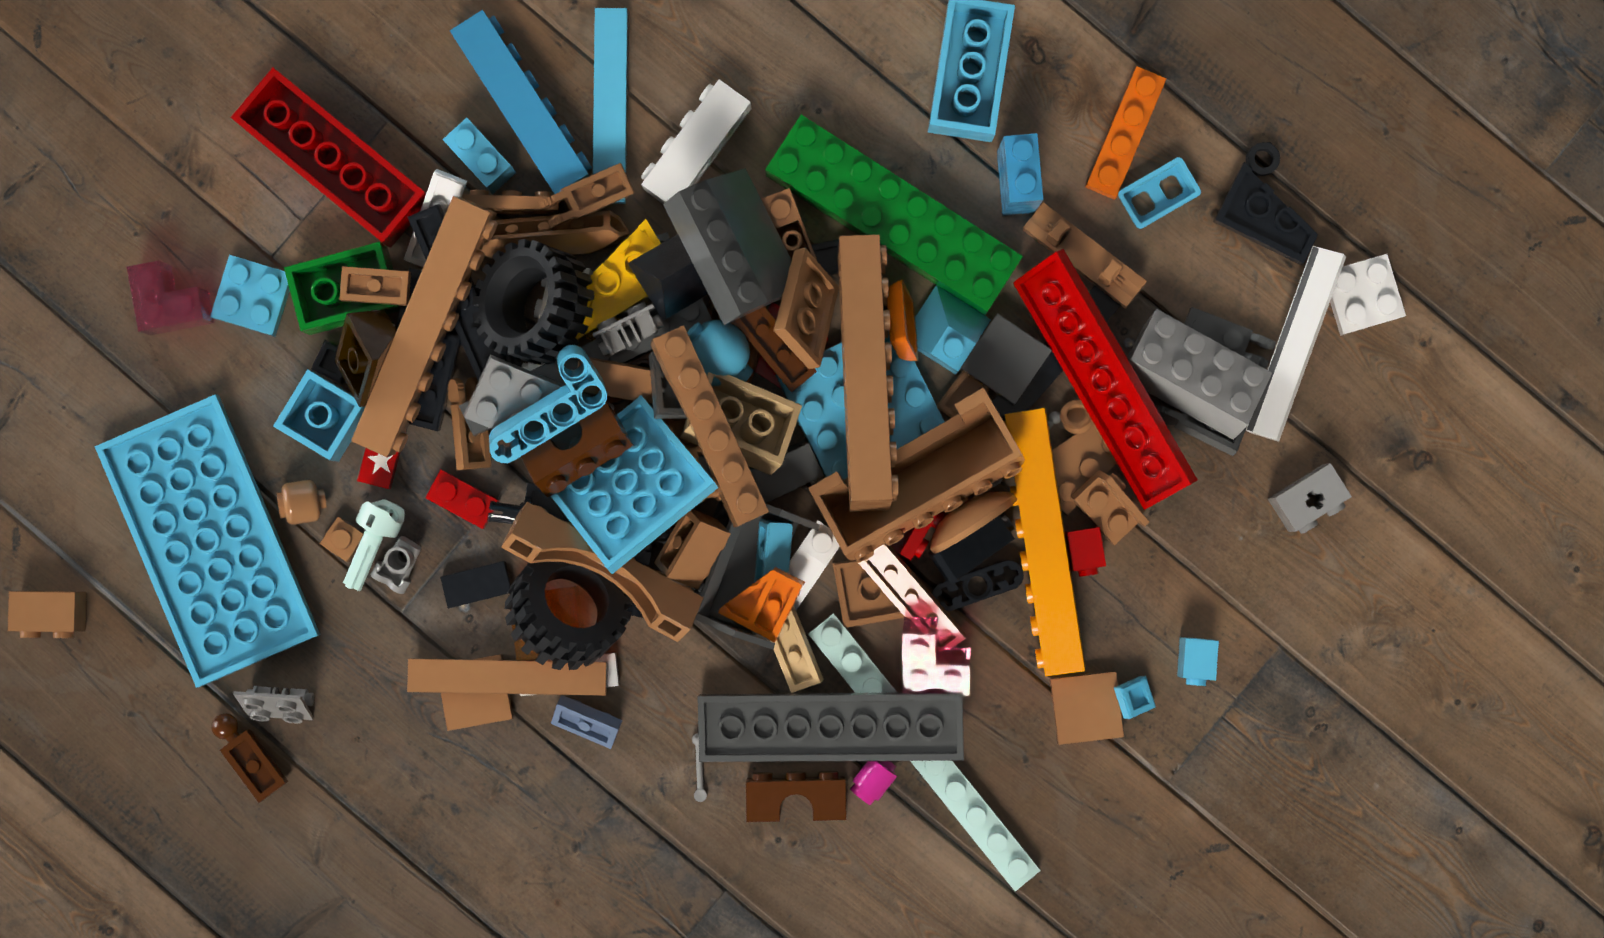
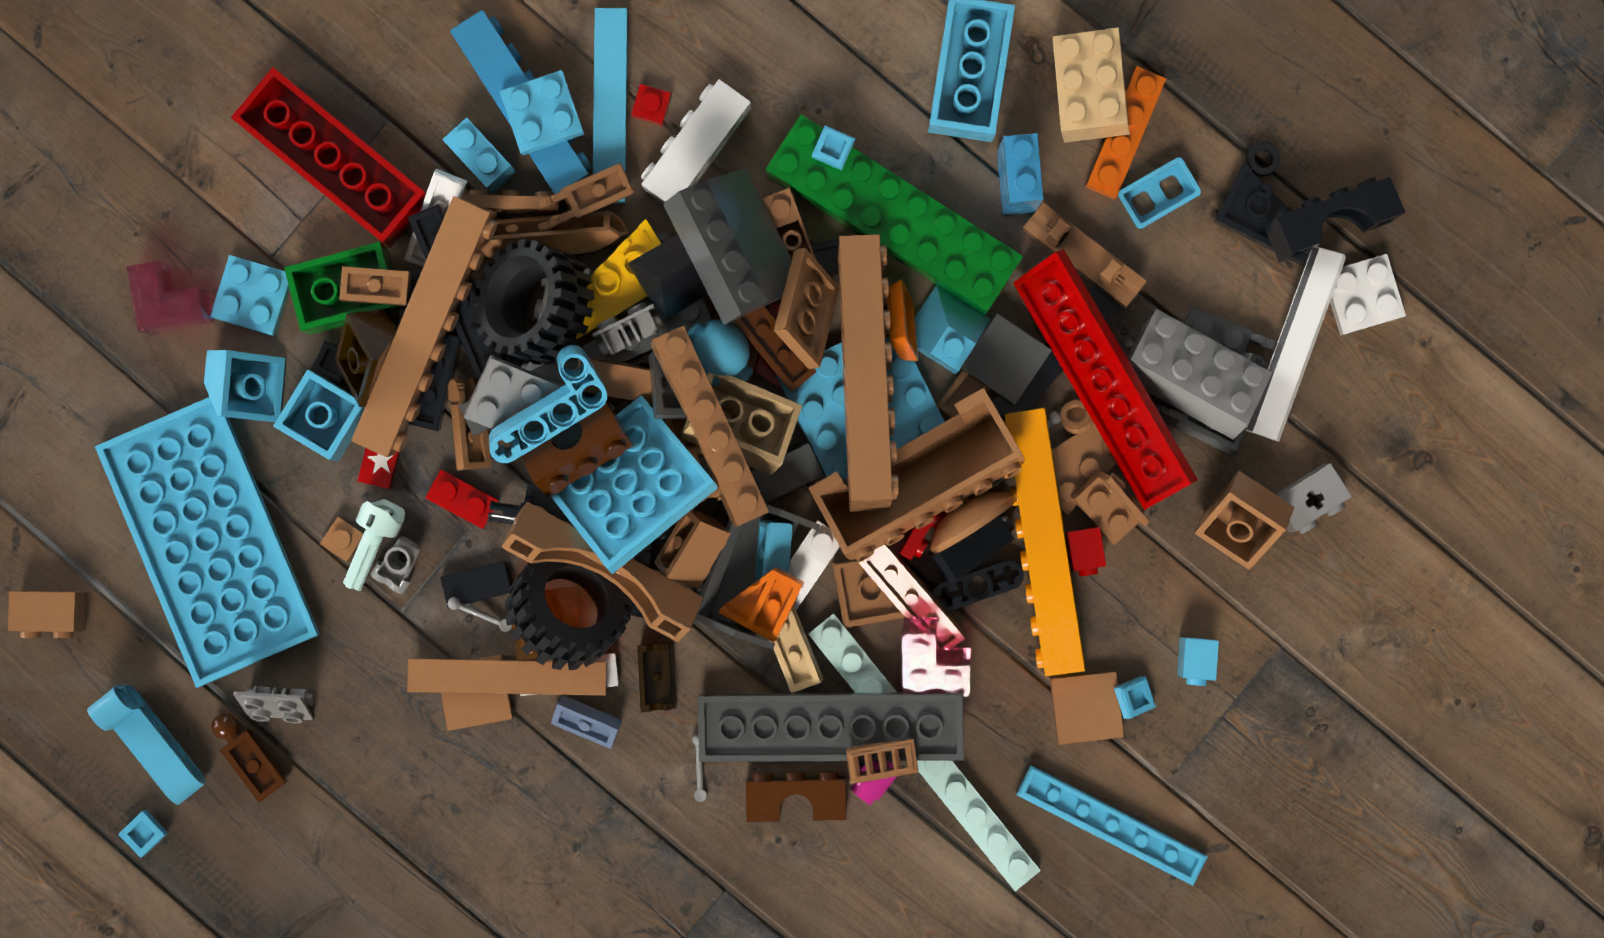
medium nougat head [276,480,327,525] -> none
none -> medium azure beam [87,684,206,805]
none -> medium azure plate [118,810,168,858]
none -> medium azure slope [204,350,285,422]
none -> light grey hinge [447,597,512,632]
none -> medium azure plate [499,70,584,156]
none -> red plate [631,84,672,126]
none -> dark brown hinge [637,642,676,712]
none -> medium azure tile [812,125,855,171]
none -> medium nougat slope [846,738,919,784]
none -> medium azure tile [1016,765,1208,886]
none -> tan brick [1053,28,1130,143]
none -> medium nougat brick [1194,471,1295,570]
none -> black arch [1264,177,1406,263]

